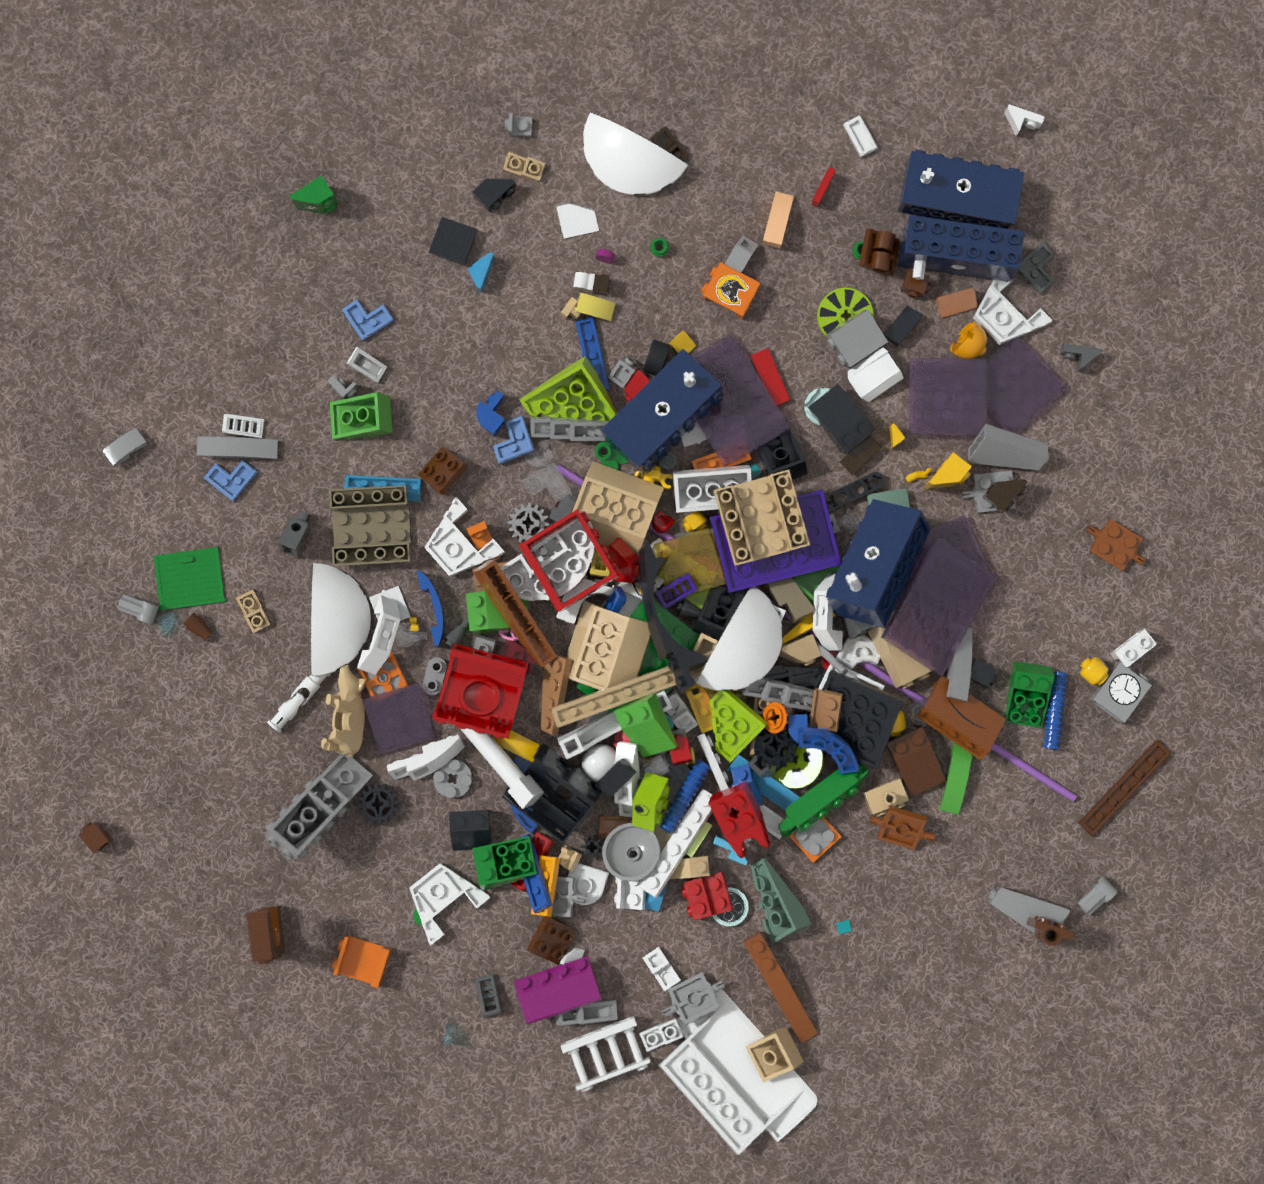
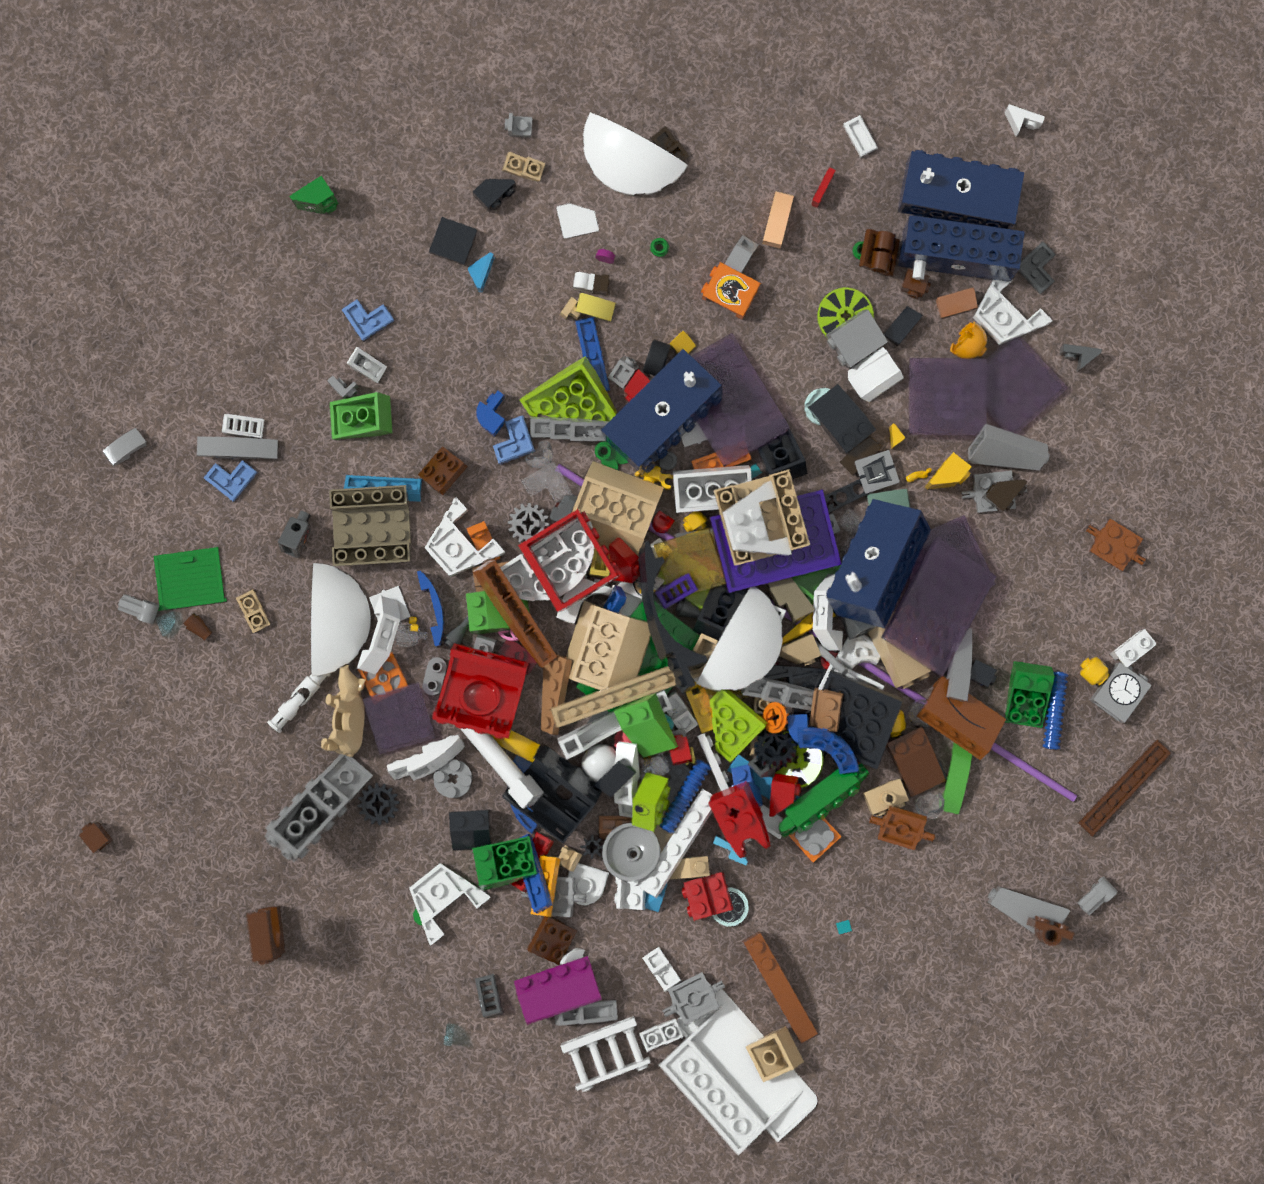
orange panel [332,935,391,988] -> none
yellowish green tile [686,822,712,858] -> none
red tile [750,348,790,408] -> none
sand green wedge [751,858,811,944] -> none
none -> white wing [722,481,792,556]
none -> red slope [769,774,801,817]
none -> sticker [855,450,899,493]
none -> clear hair [915,792,945,820]

